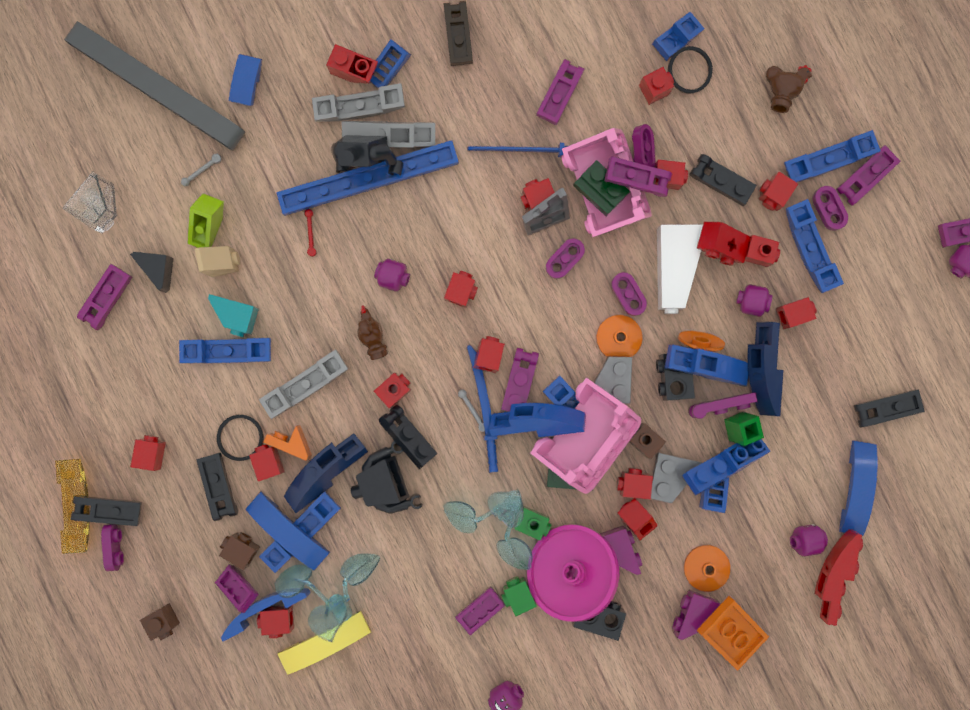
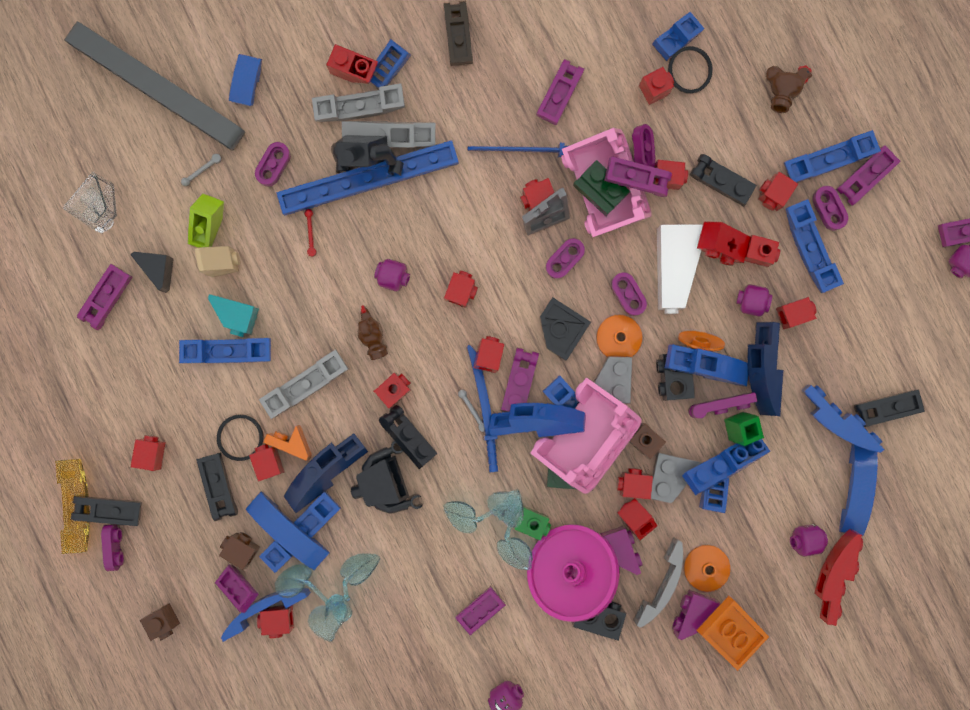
light yellow slope [277,611,371,675] -> none
green brick [501,576,537,617] -> none
none -> magenta plate [255,142,291,186]
none -> black plate [540,297,591,361]
none -> light grey slope [633,537,683,628]
none -> blue slope [801,384,884,453]

